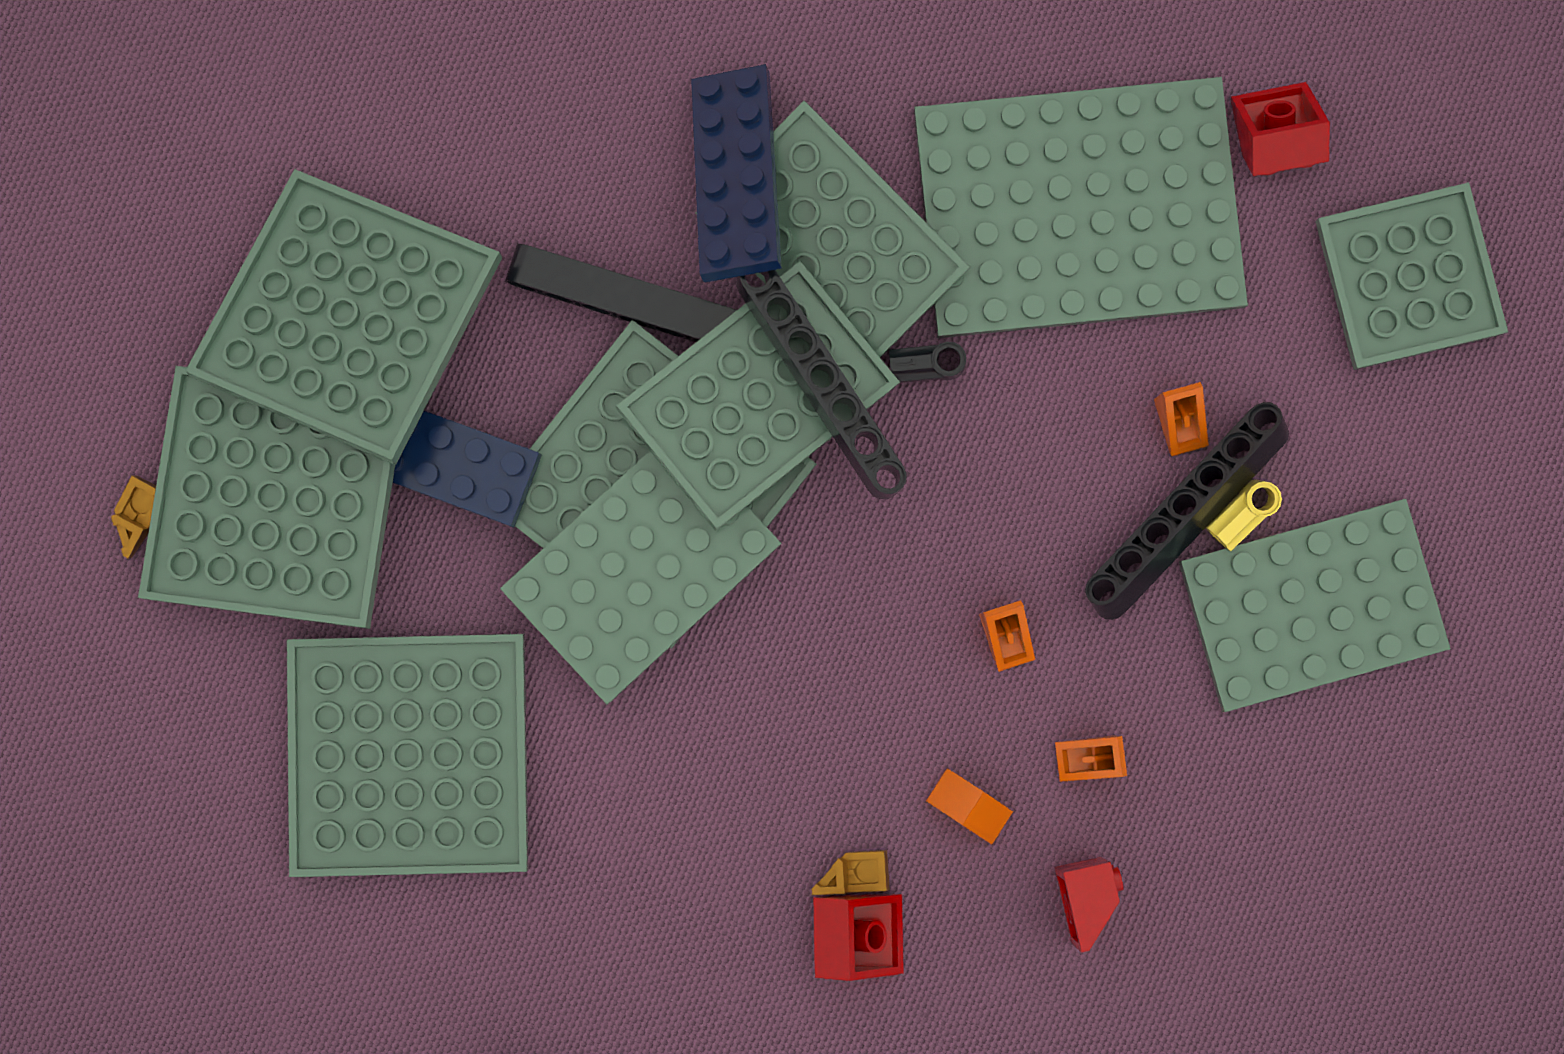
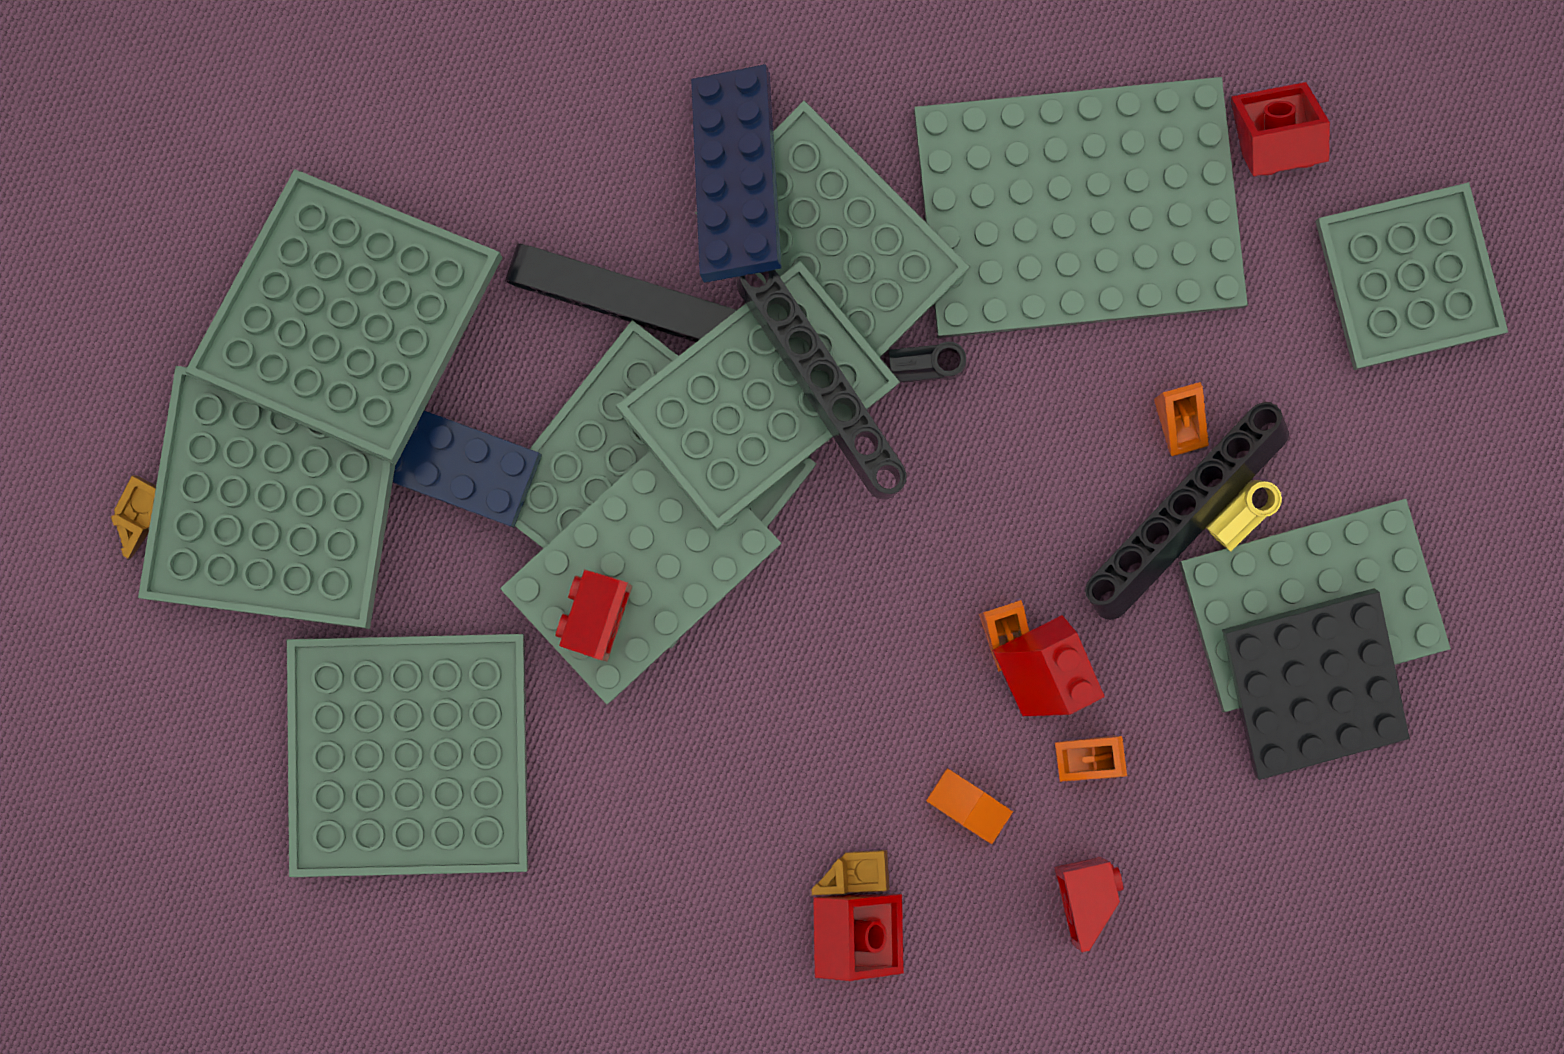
none -> red slope [555,569,633,662]
none -> red slope [992,615,1105,717]
none -> black plate [1222,588,1410,780]

